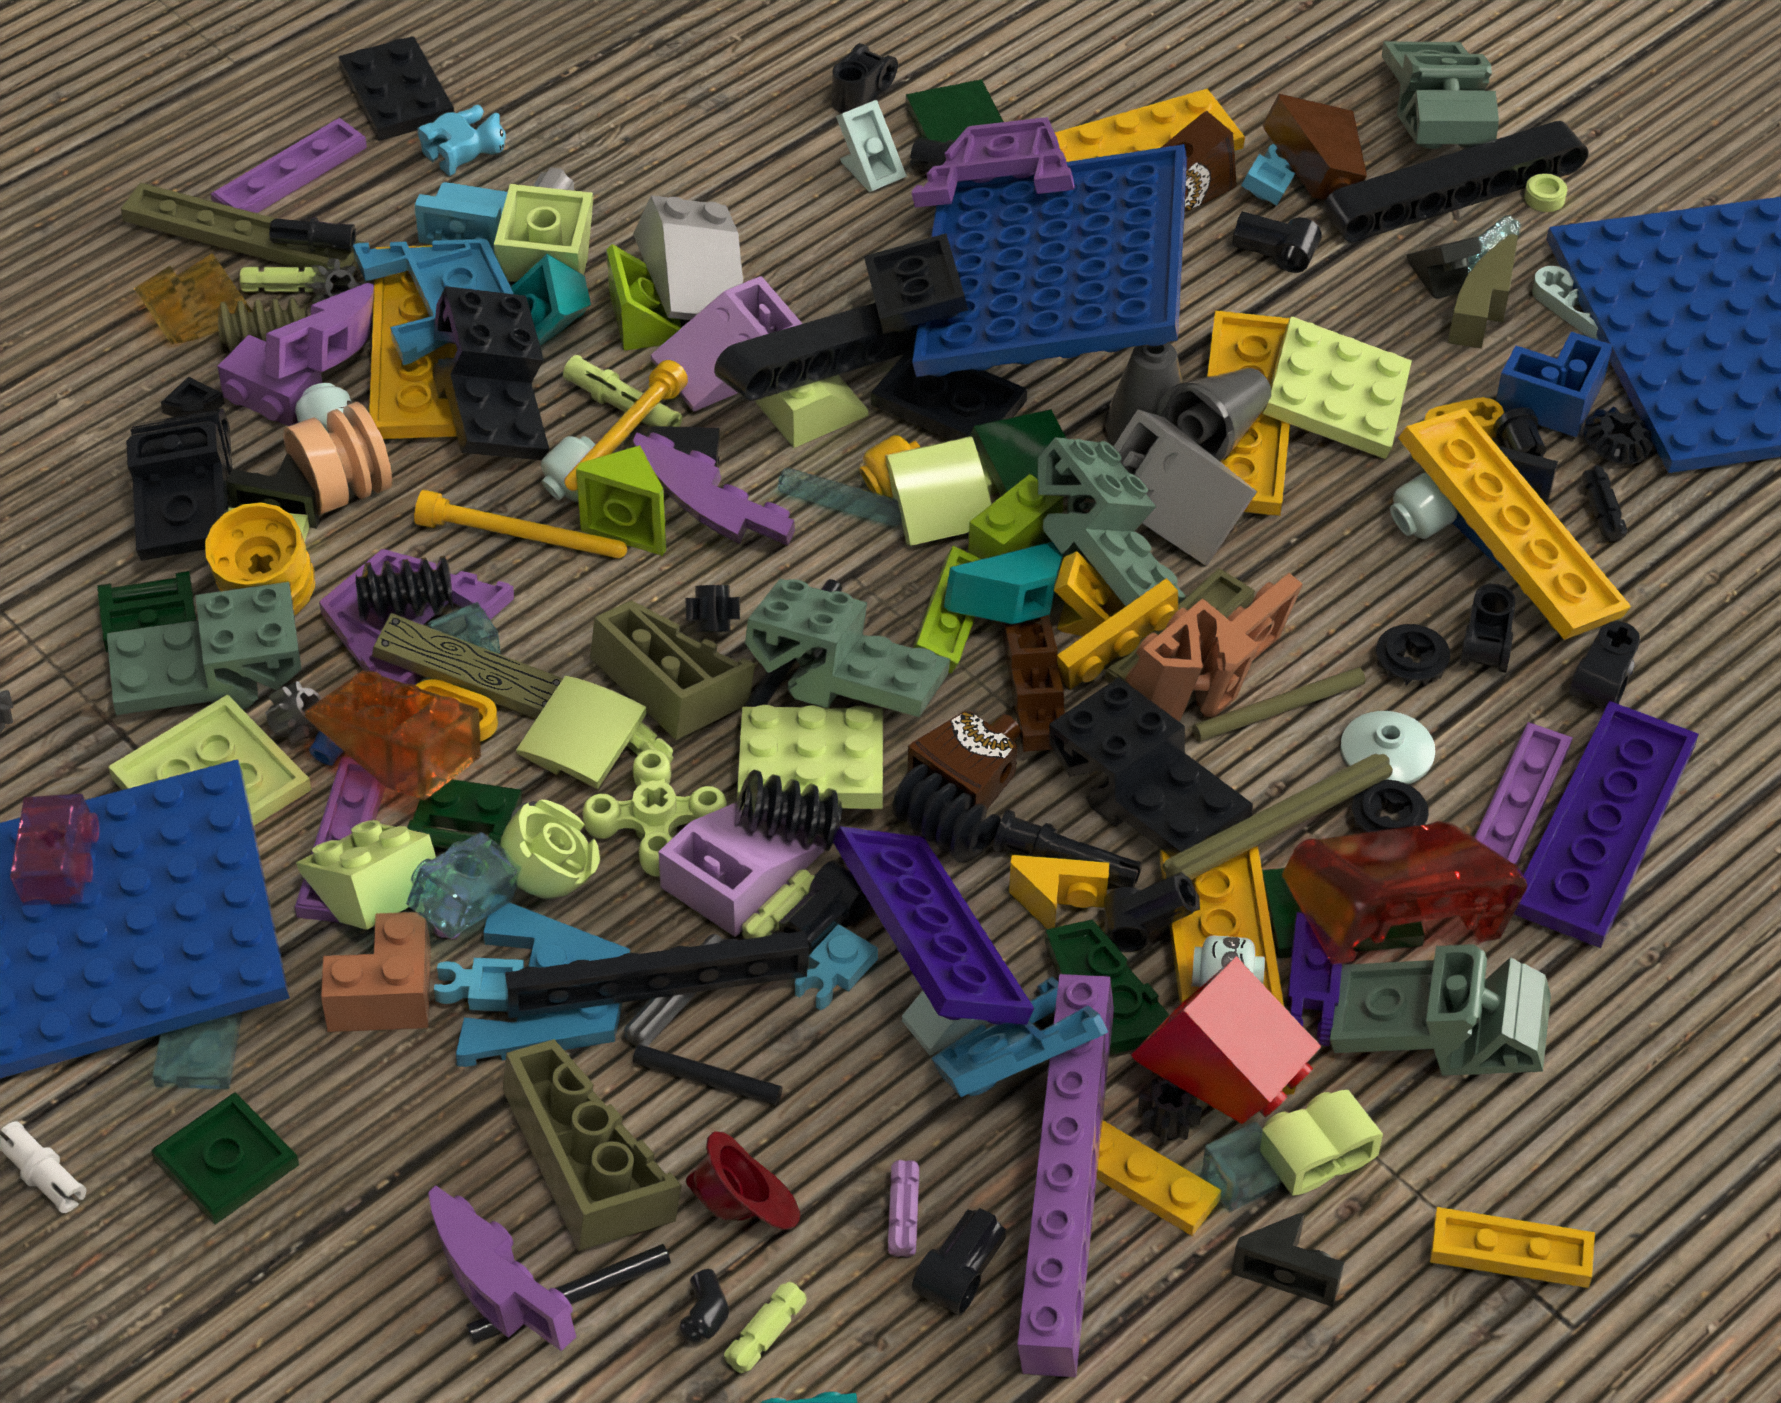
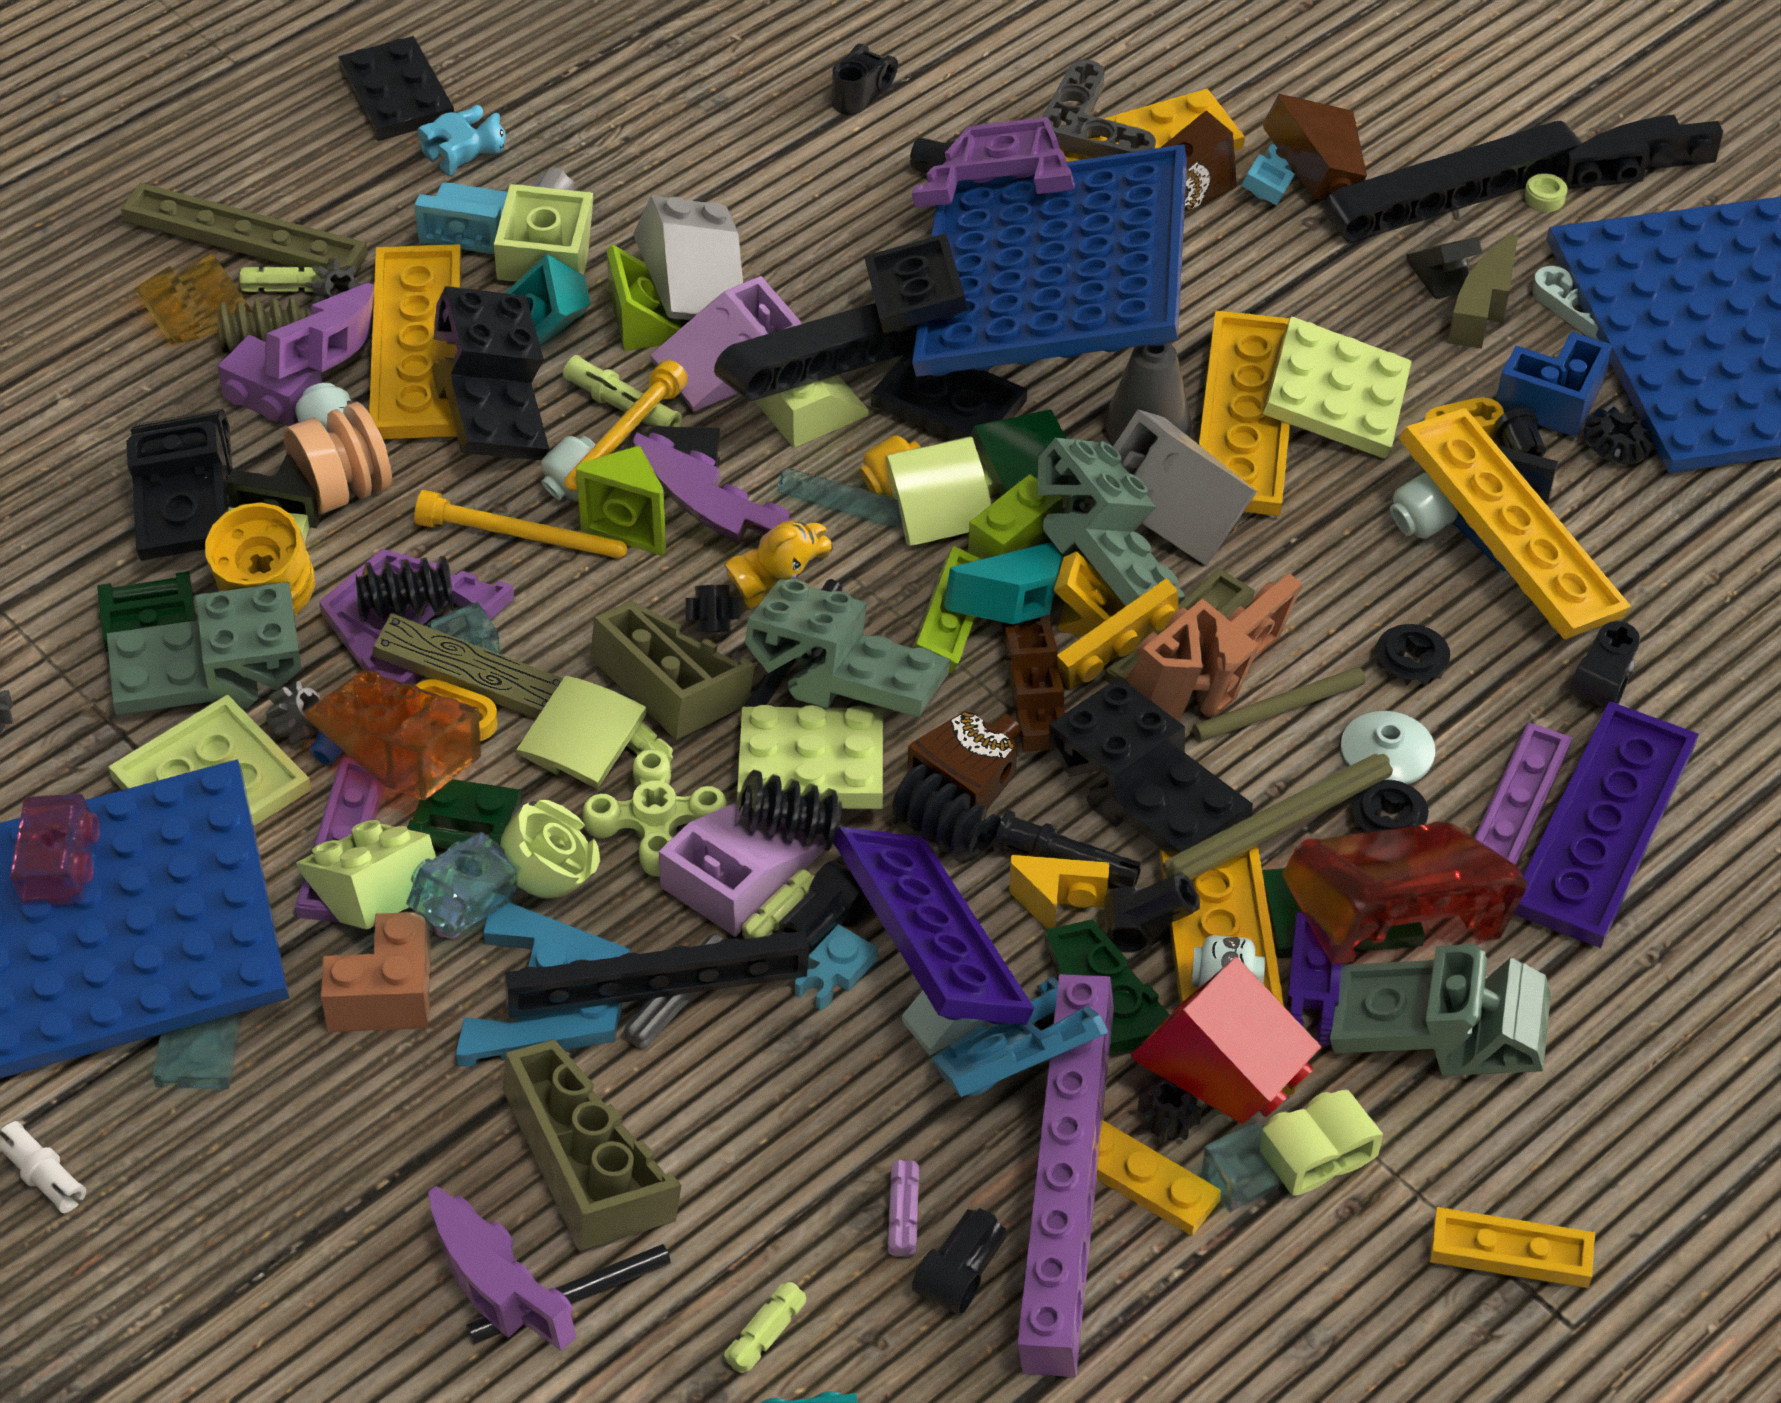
dark green tile [151,1092,299,1225] -> none
black tile [161,377,225,417] -> none
medium lavender tile [211,118,367,213] -> none
black axle [269,217,356,251] -> none
dark azure wing [353,239,514,365] -> none
medium azure plate [434,958,524,1012] -> none
black bar [633,1044,783,1106] -> none
black arm [679,1269,729,1344] -> none
dark red piece [686,1131,800,1230] -> none
light aqua slope [836,100,907,192] -> none
dark green tile [905,79,1004,143] -> none
dark grey cone [1156,368,1271,462] -> none
pearl dark grey slope [1231,1213,1344,1307] -> none
black piece [1232,211,1322,273] -> none
sand green piece [1382,41,1499,149] -> none
black piece [1460,583,1516,673] -> none
clear light blue axle [1467,215,1521,273] -> none
black axle [1581,466,1628,542] -> none
none -> yellow animal [723,520,833,611]
none -> dark grey beam [1042,59,1156,158]
none -> black slope [1563,114,1723,190]

